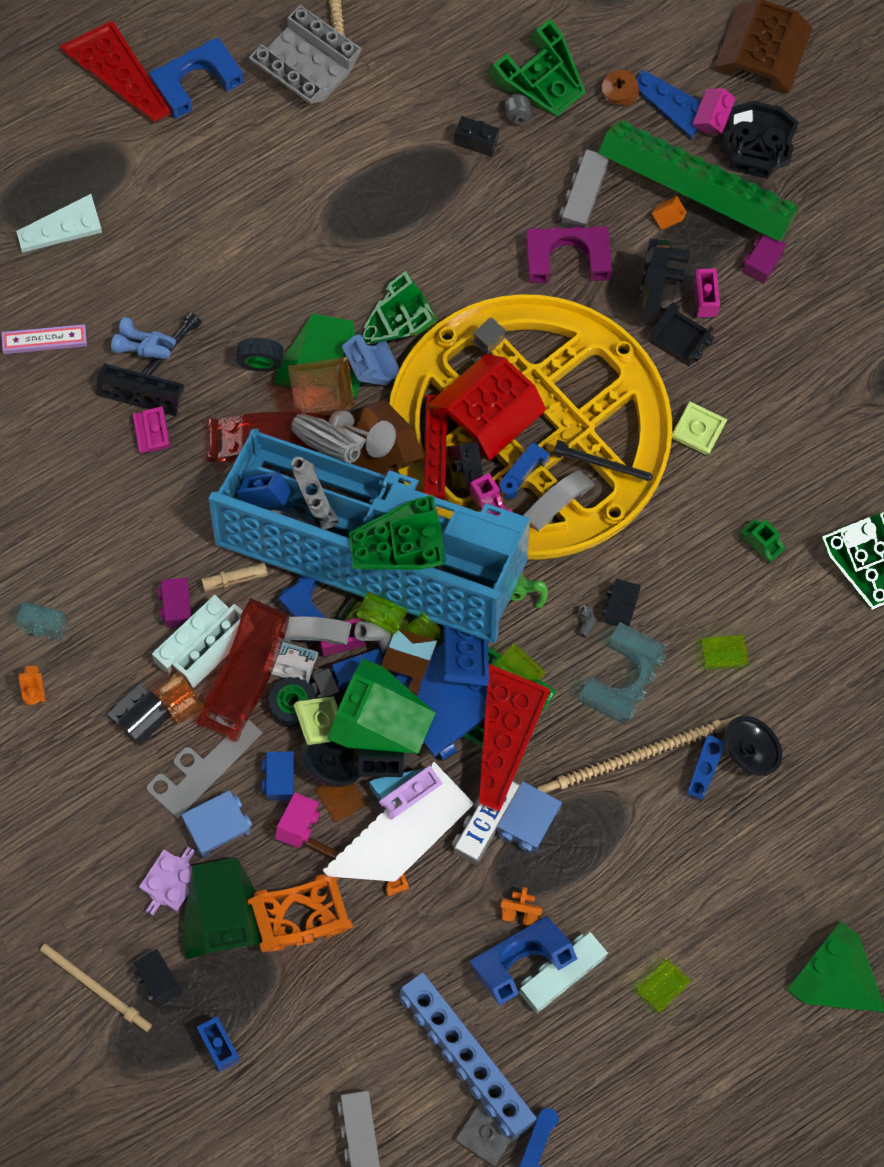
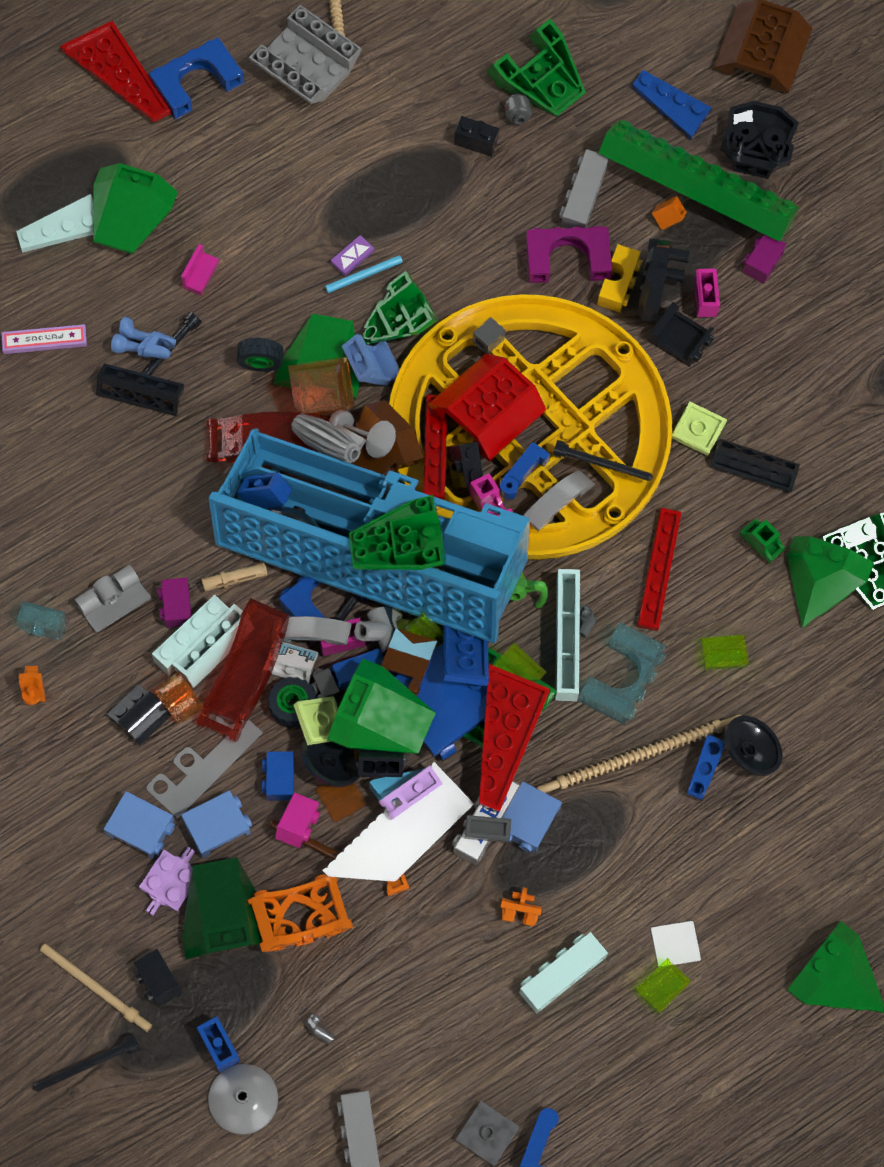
dark pink plate [133,407,171,455] -> none
light grey connector [291,457,339,530] -> none
clear neon green plate [356,591,408,634] -> none
medium blue brick [399,973,537,1141] -> none
blue arch [469,916,577,1006] -> none
black brick [601,578,641,629] -> none
dark orange piece [602,70,639,107] -> none
dark pink brick [693,88,736,135] -> none
none -> black piece [33,1033,140,1092]
none -> light grey panel [74,565,151,633]
none -> green wedge [93,163,178,254]
none -> medium blue panel [103,791,175,859]
none -> dark pink panel [181,244,219,296]
none -> light grey dish [208,1064,278,1135]
none -> flat silver arm [306,1013,334,1044]
none -> medium azure bar [325,255,403,293]
none -> medium lavender tile [331,235,374,276]
none -> dark grey tile [465,815,511,843]
none -> light aqua brick [555,569,580,701]
none -> yellow arch [597,244,643,313]
none -> red tile [637,508,682,631]
none -> white sticker [651,921,701,967]
none -> black fence [711,439,800,492]
none -> green wedge [786,536,875,628]

